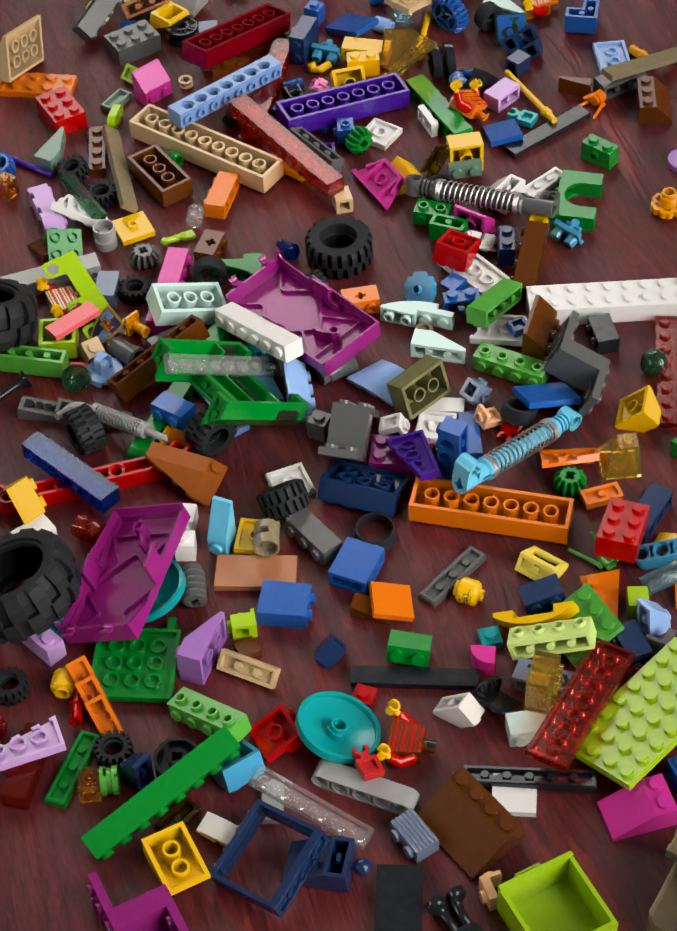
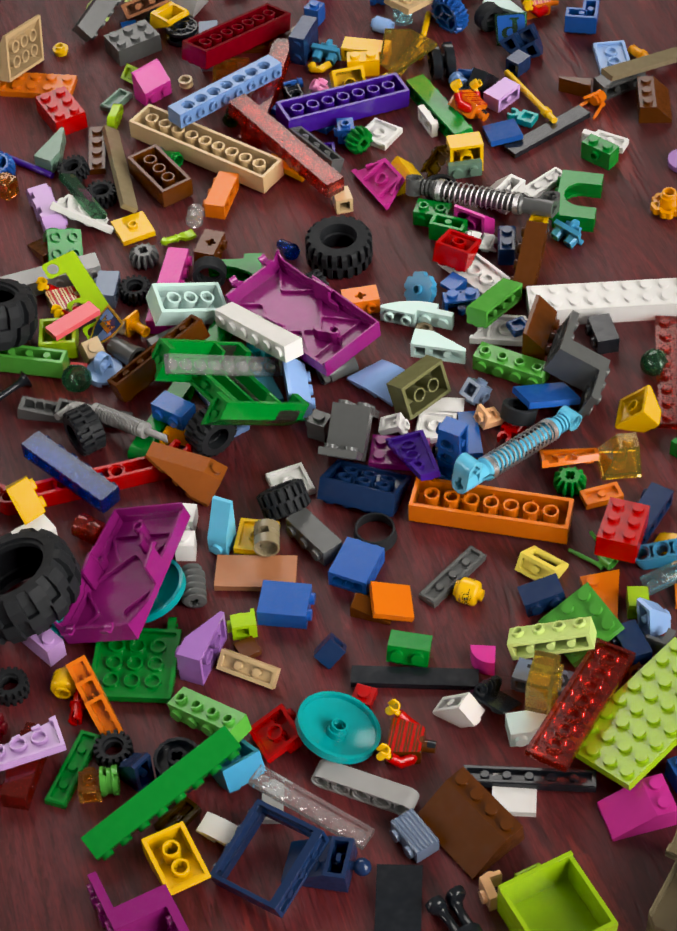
light grey wheel [92,219,118,252] -> none
blue tile [324,13,379,38] -> none
red plate [352,744,385,782] -> none
teal plate [477,625,503,648] -> none
yellow slope [493,601,579,628] -> none
none -> yellow plate [52,42,68,57]
none -> white hinge [581,129,629,154]

